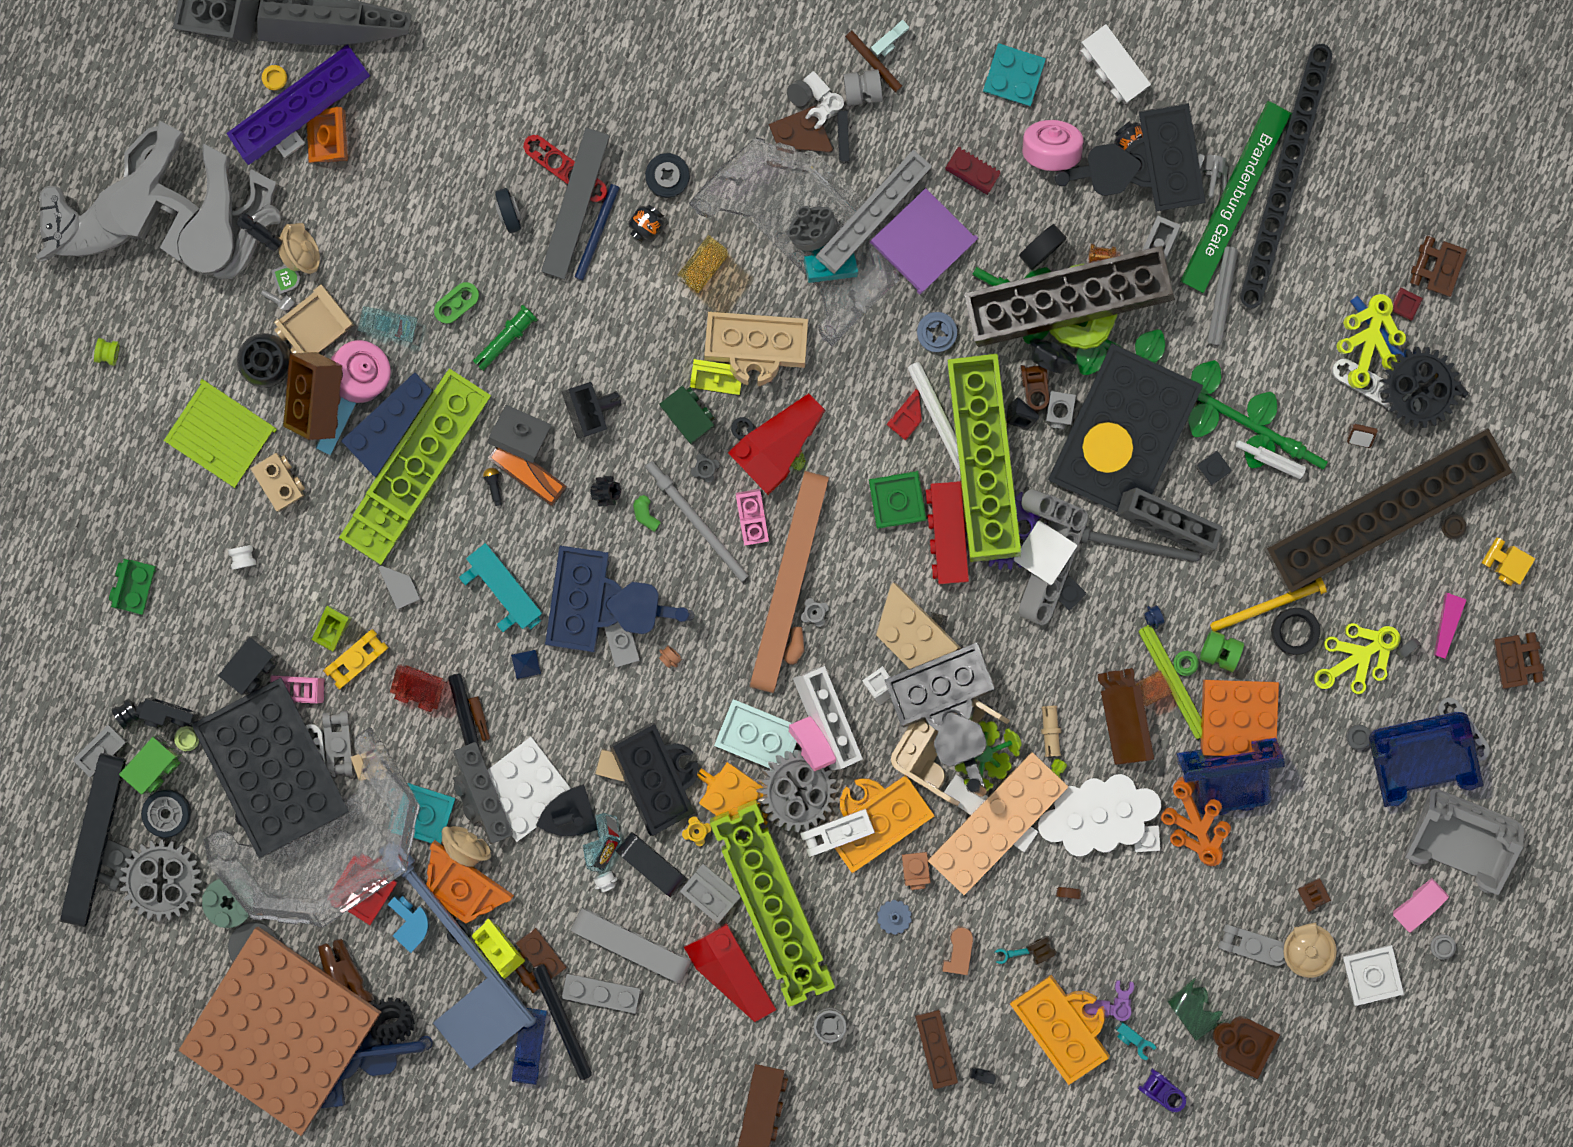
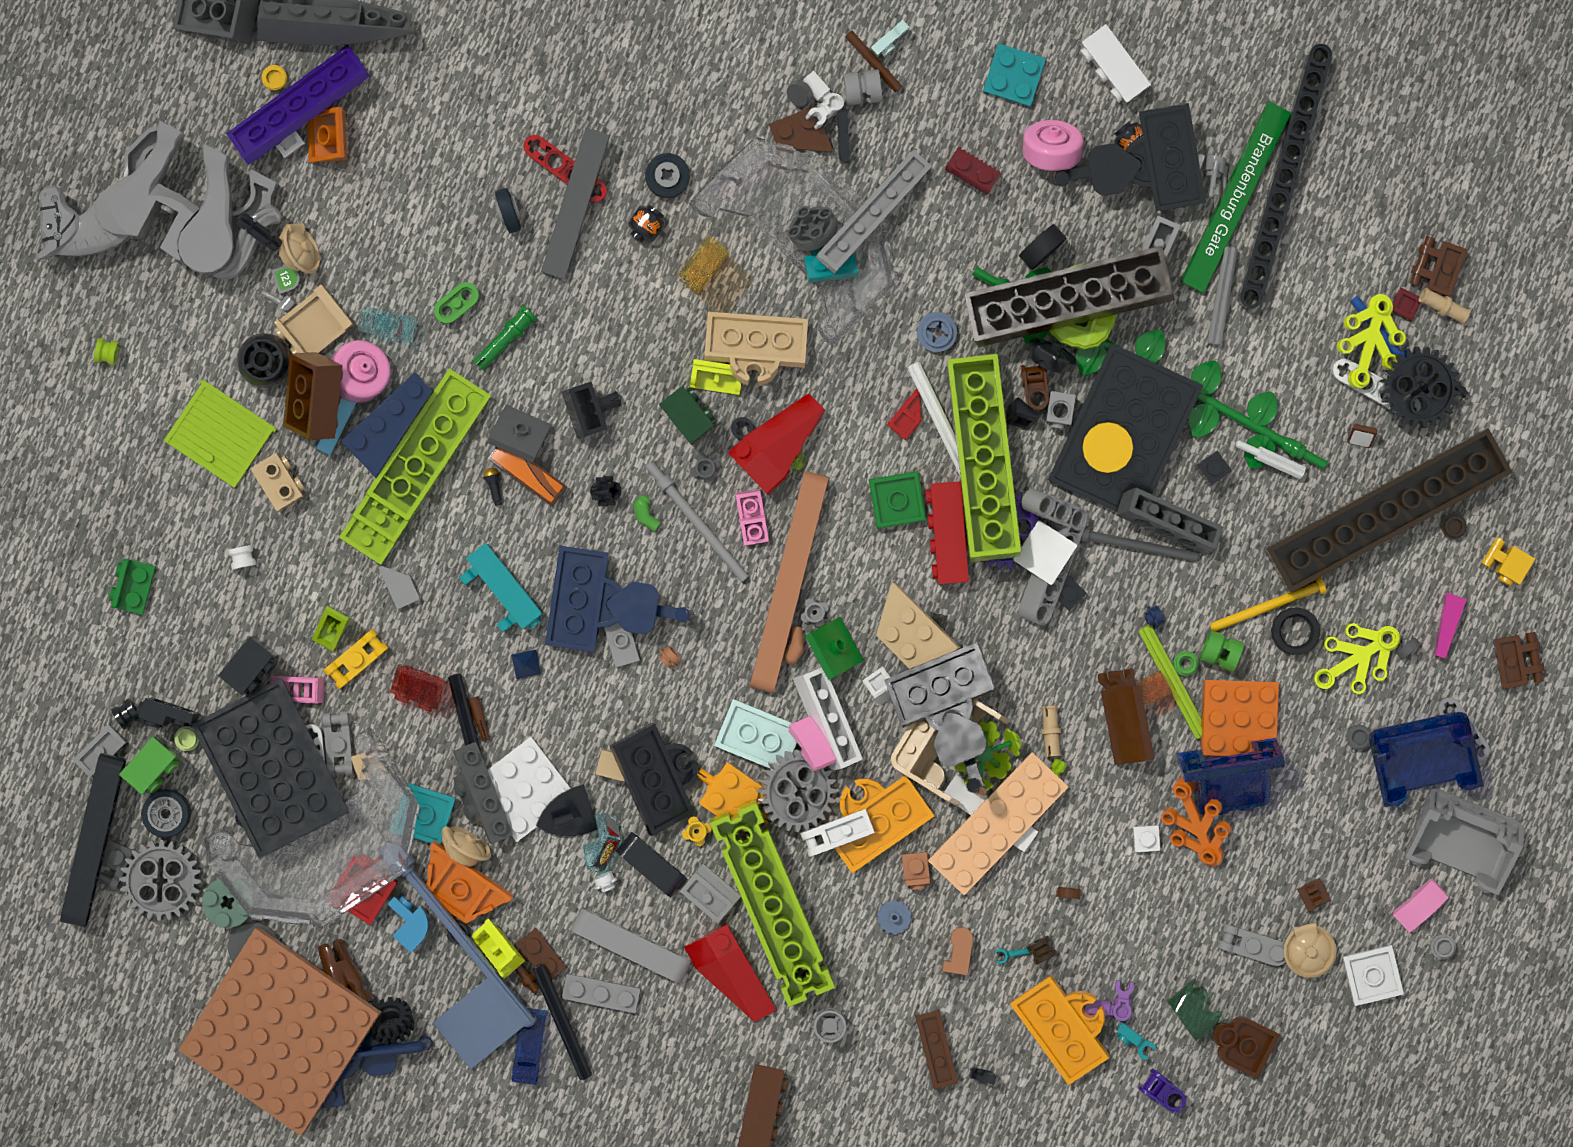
dark blue piece [574,184,620,281] -> none
medium lavender piece [870,188,978,294] -> none
white plate [1038,774,1161,857] -> none
clear orange bush [1088,244,1116,263] -> none
none -> green plate [805,617,864,680]
none -> tan pin [1419,288,1470,324]

